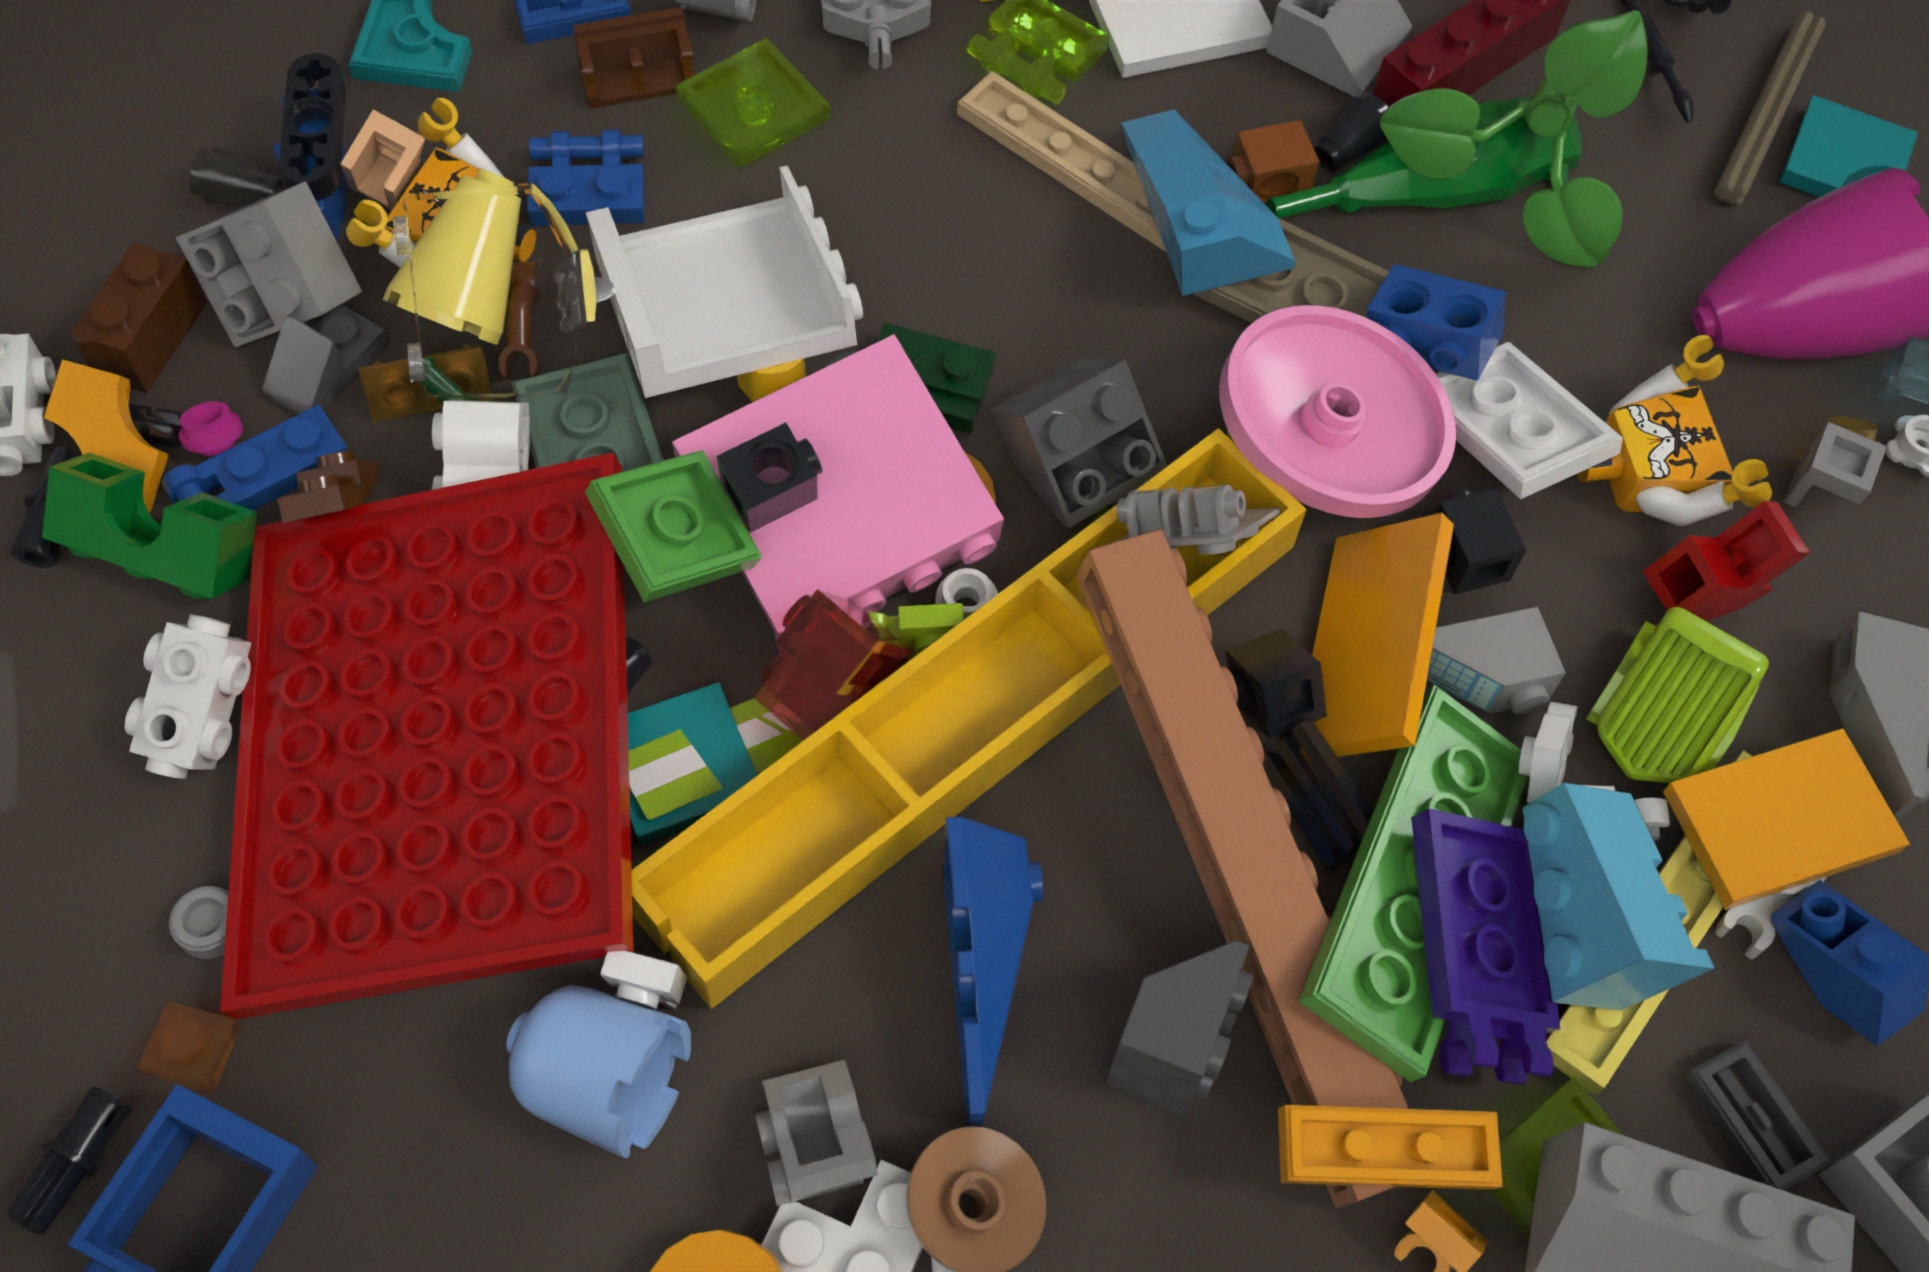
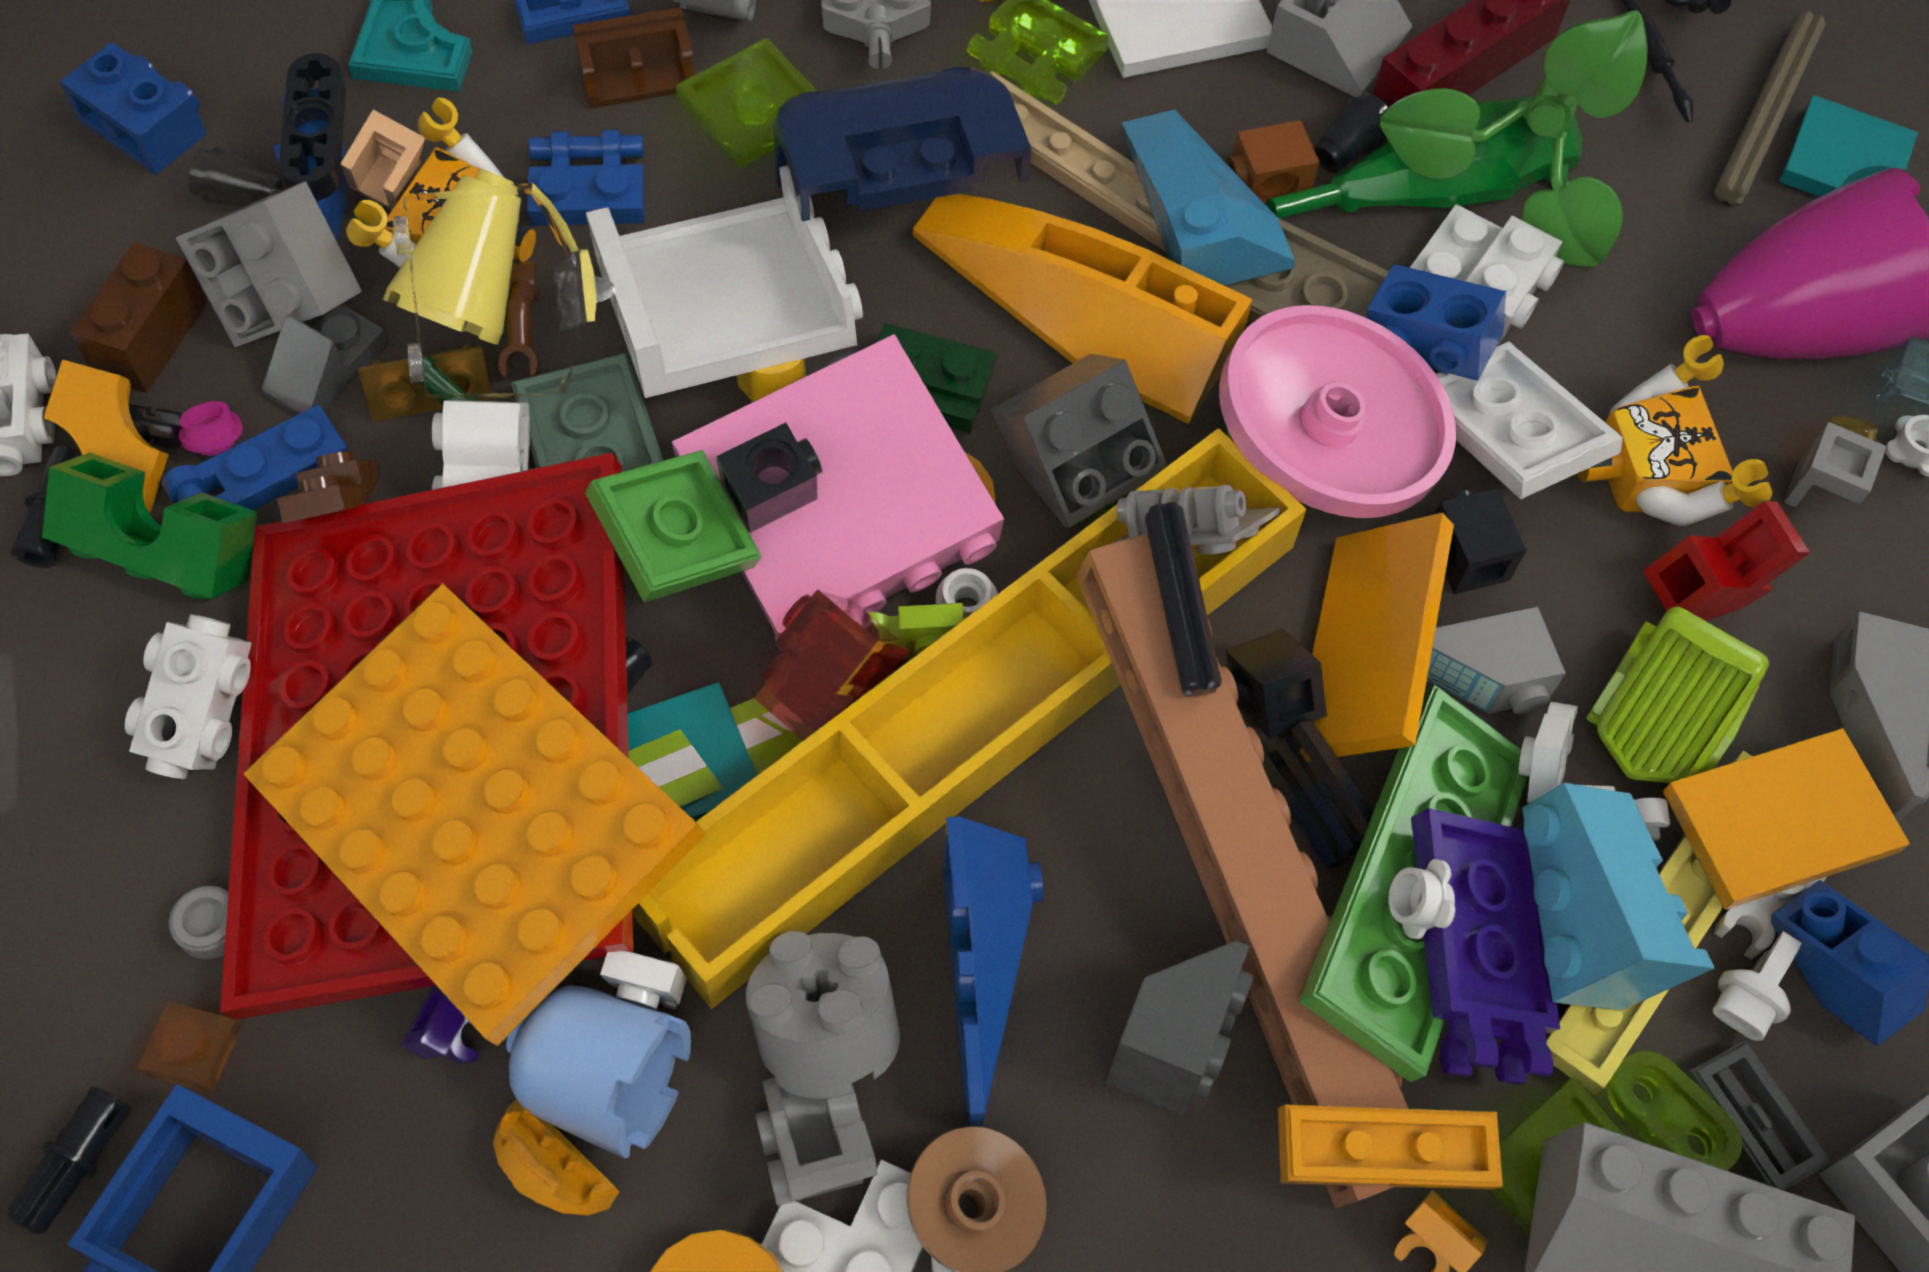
none -> blue brick [60,42,207,175]
none -> light orange plate [243,584,706,1046]
none -> dark purple tile [400,986,479,1063]
none -> light orange plate [493,1099,620,1216]
none -> light grey brick [746,931,900,1099]
none -> dark blue piece [773,67,1031,222]
none -> light orange wedge [912,194,1253,424]
none -> black axle [1145,502,1222,697]
none -> white plate [1389,859,1455,939]
none -> white plate [1410,204,1564,345]
none -> clear neon green plate [1607,1051,1742,1171]
none -> white piece [1713,931,1802,1041]

